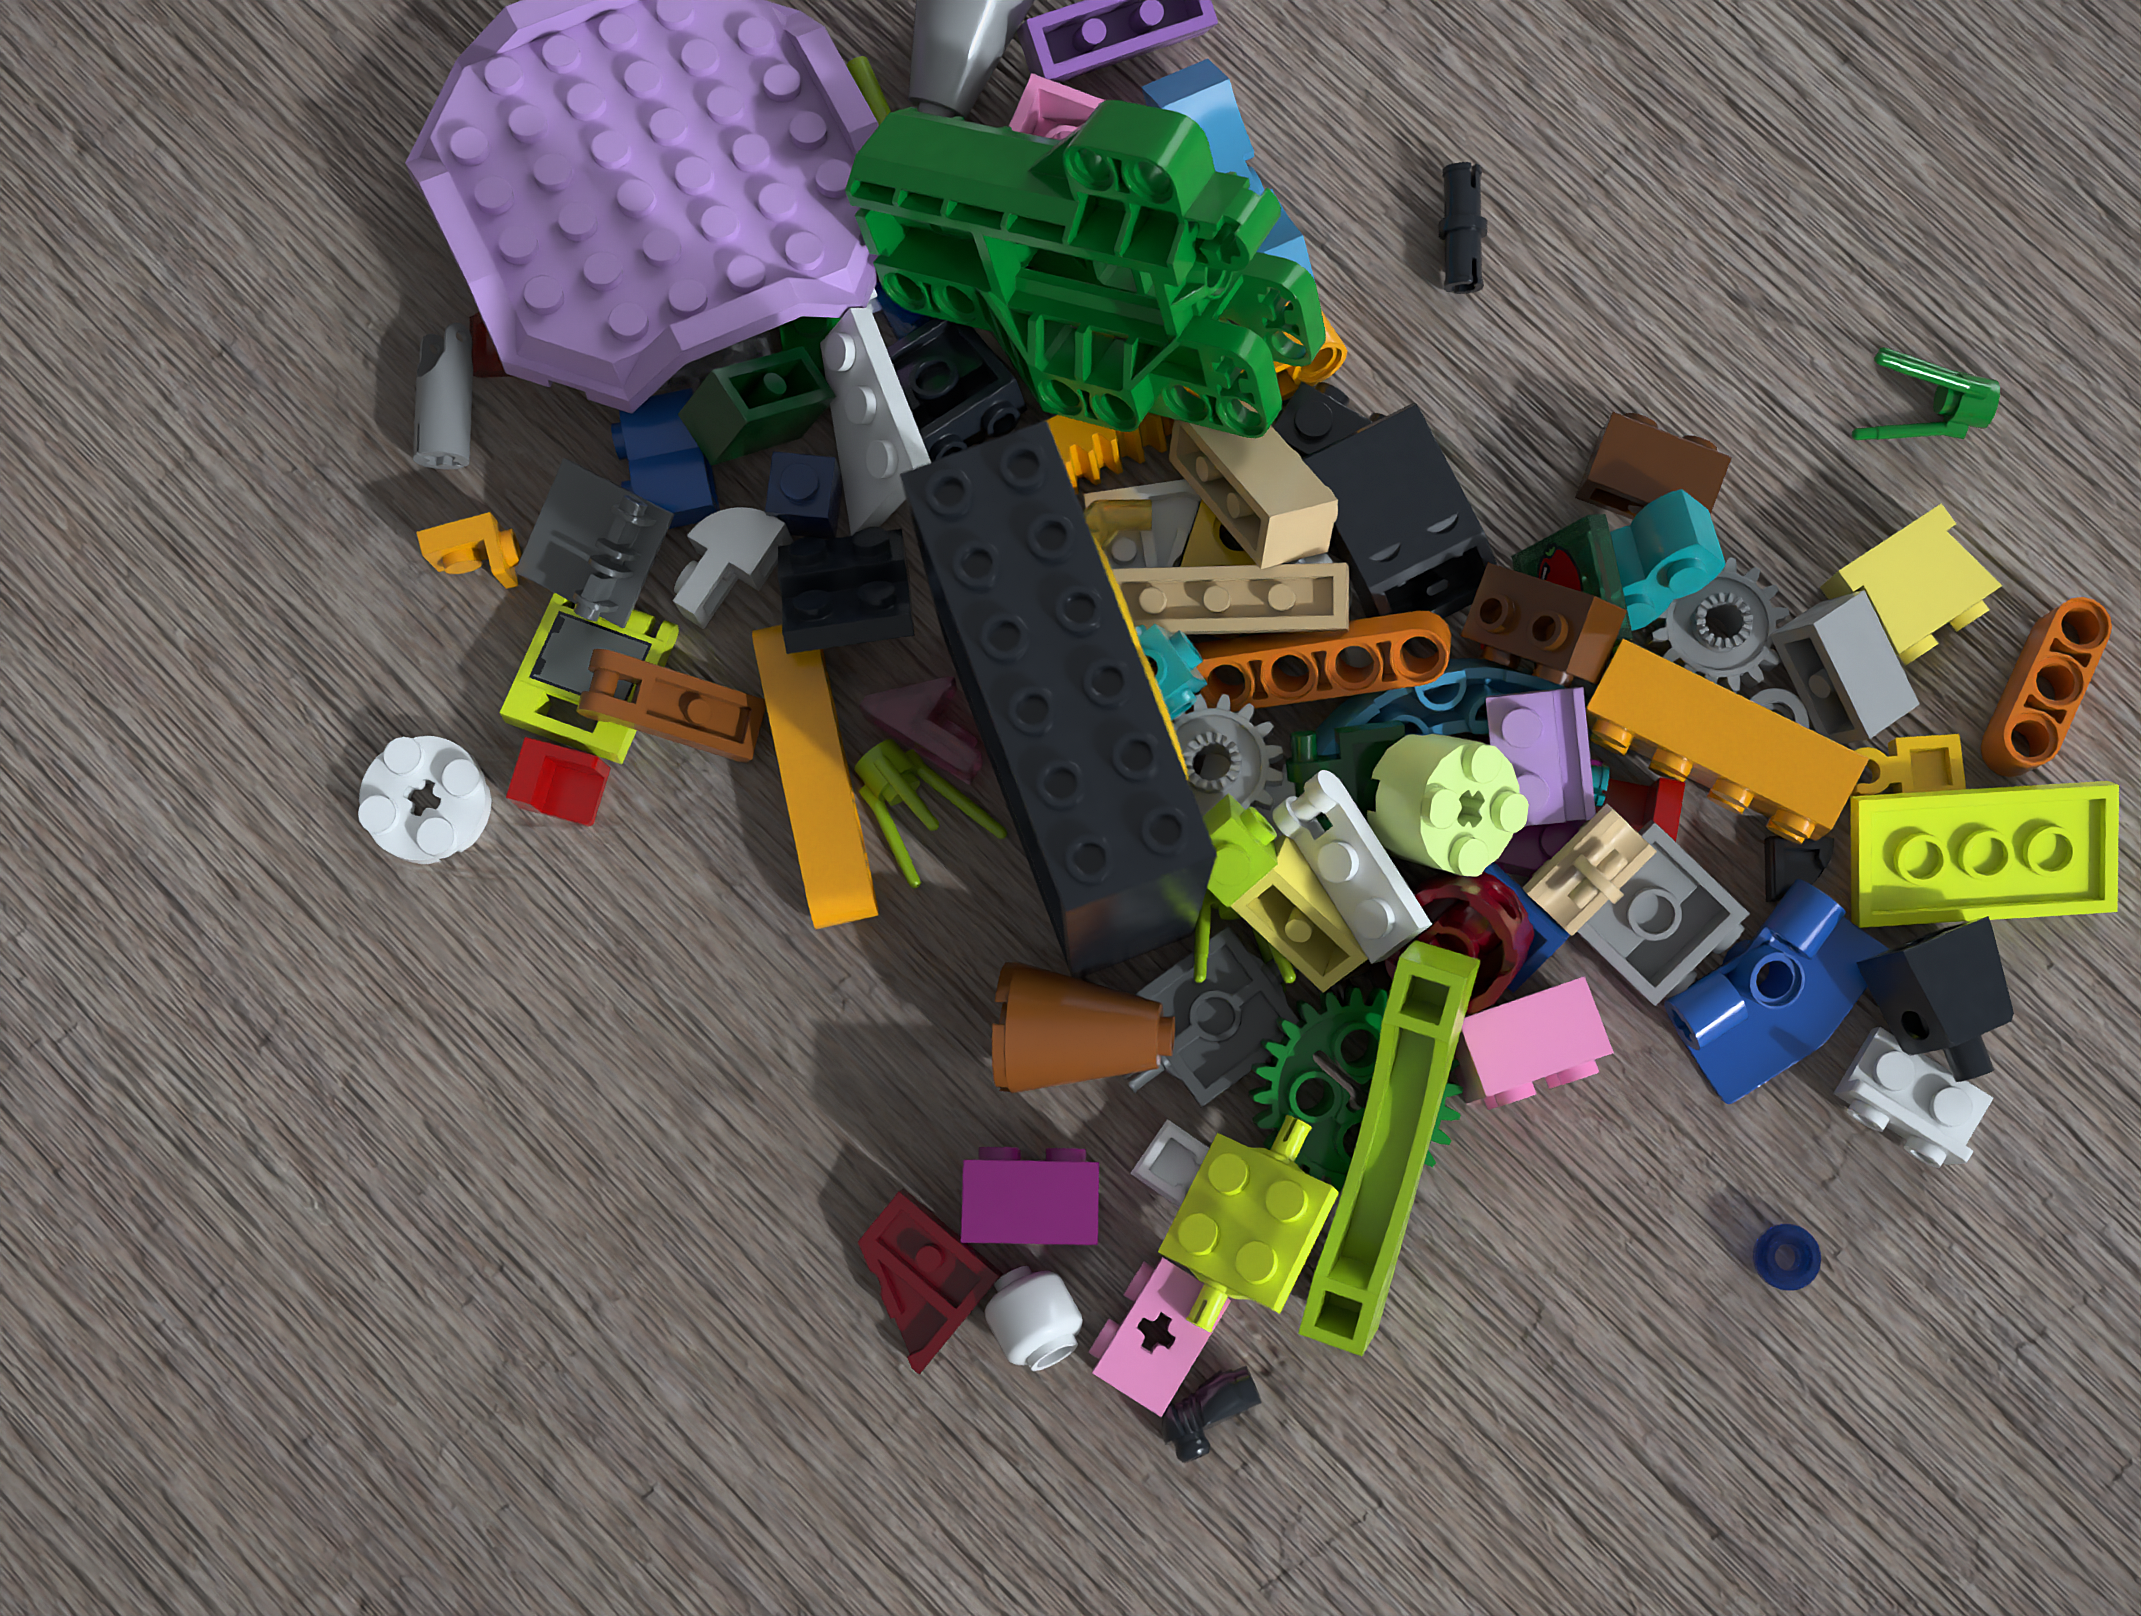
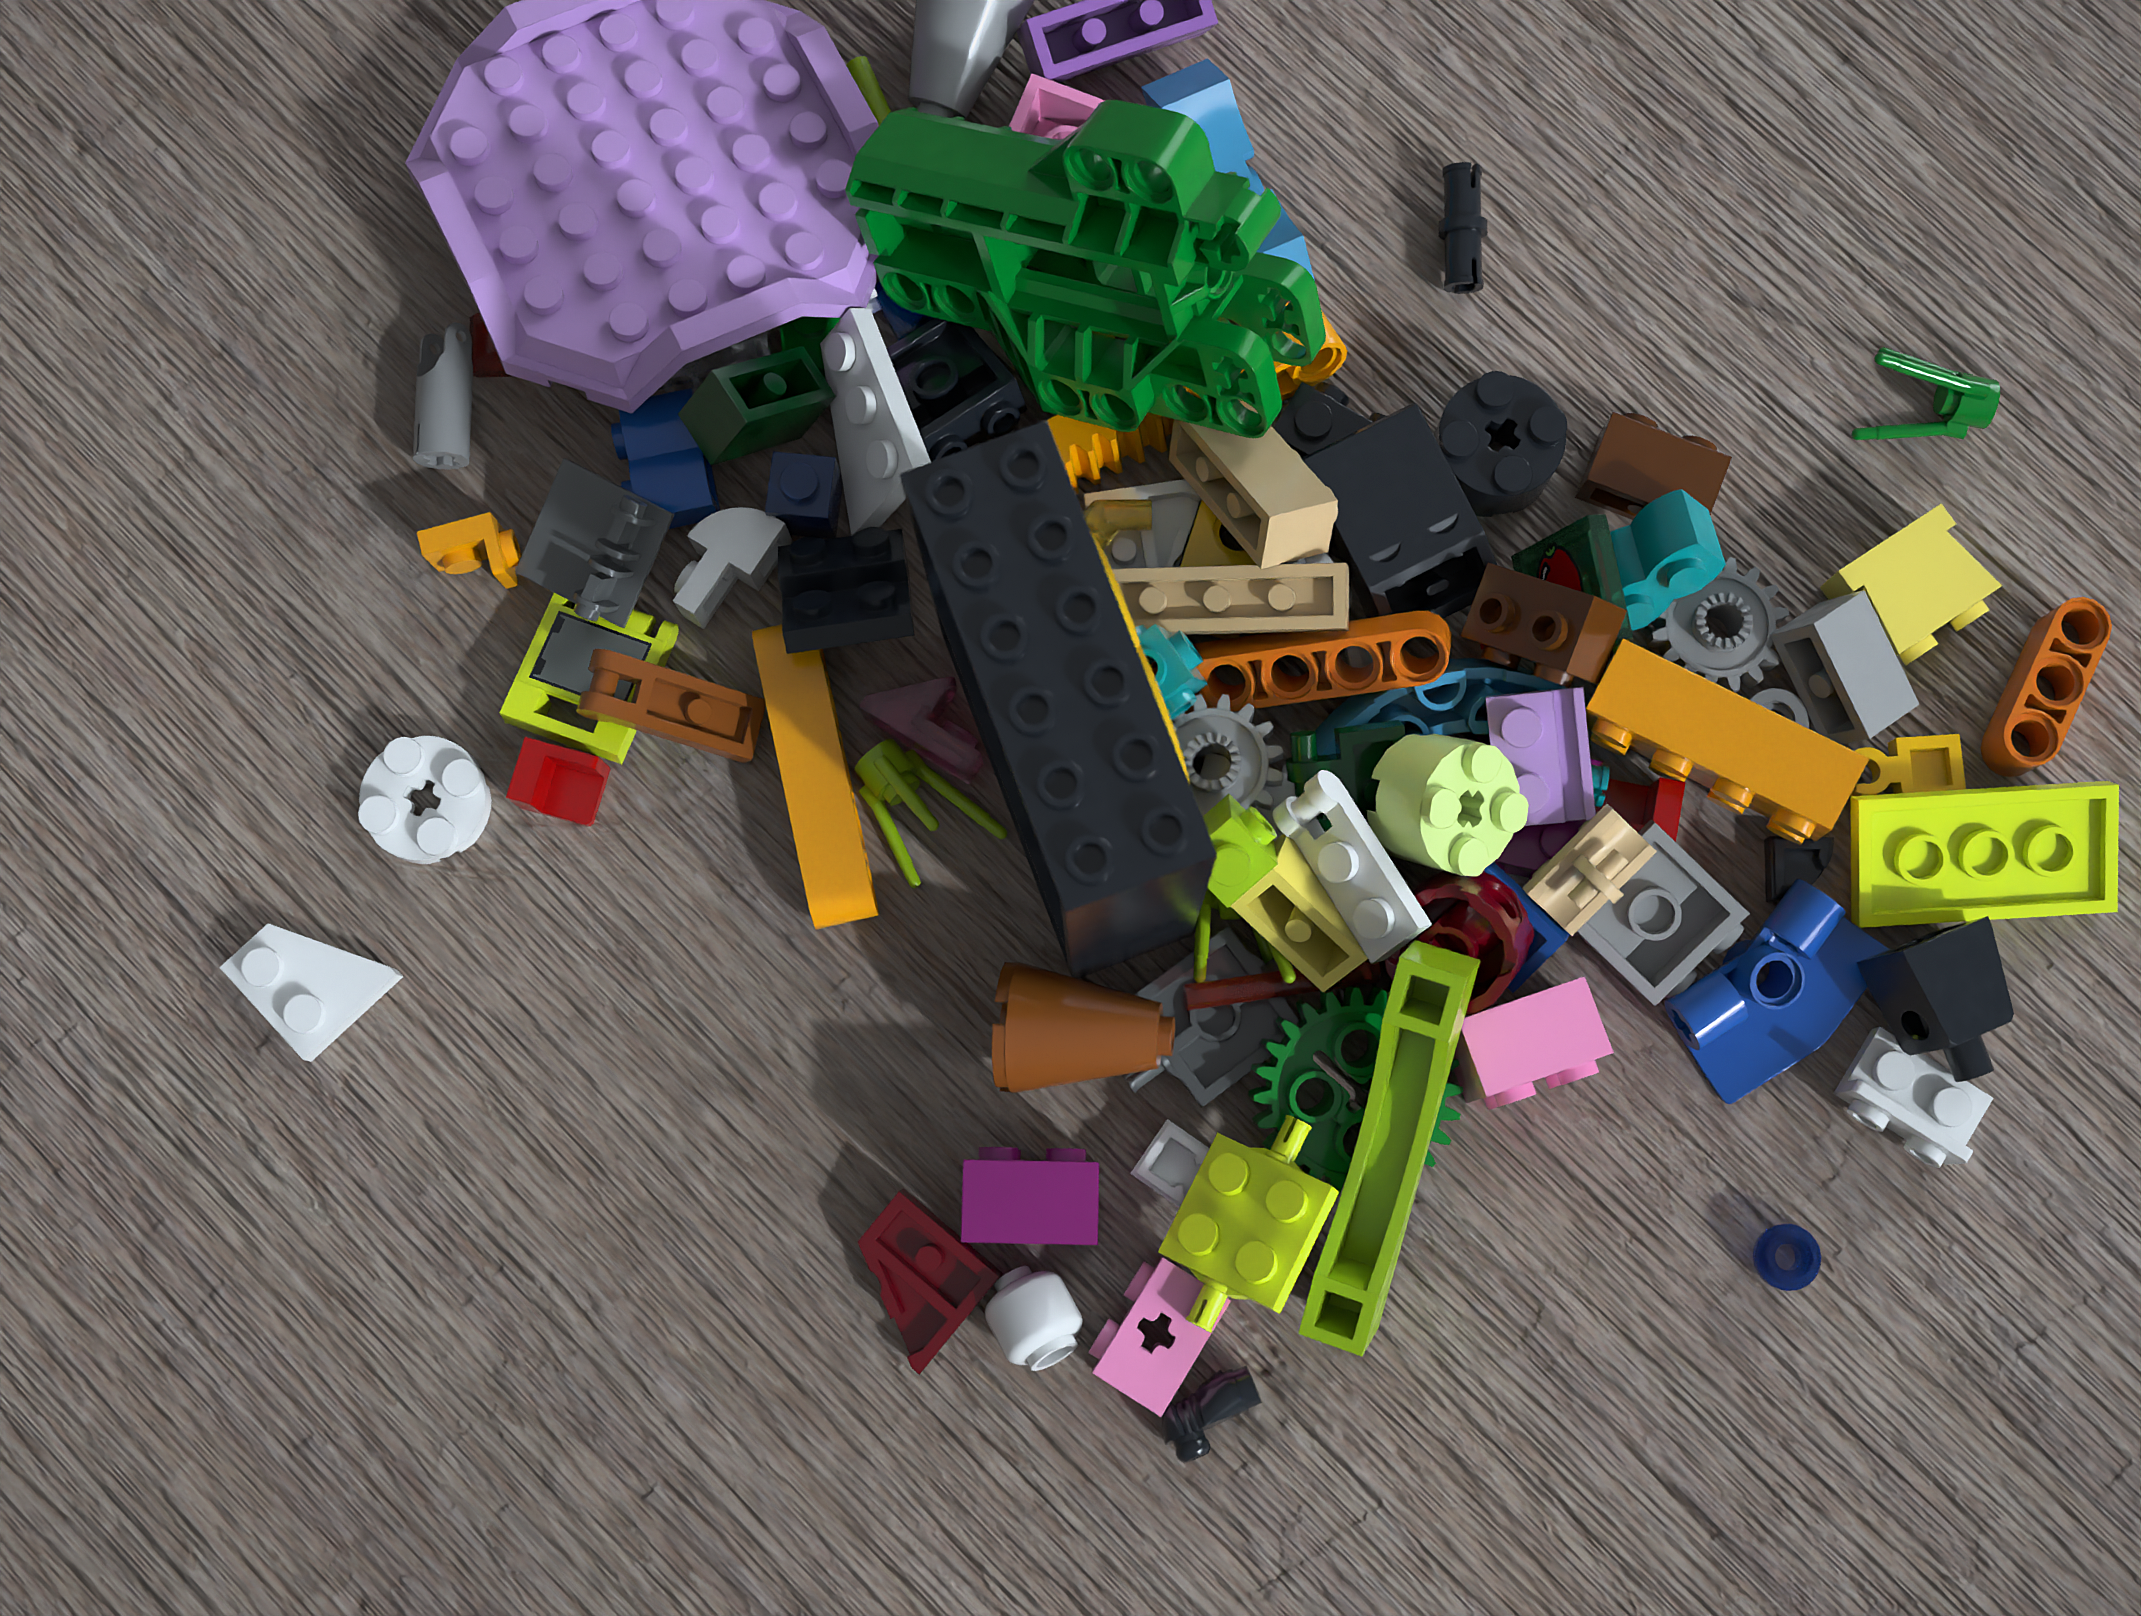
none -> white wing [219,923,403,1062]
none -> clear red bar [1183,959,1381,1011]
none -> black brick [1434,371,1567,517]

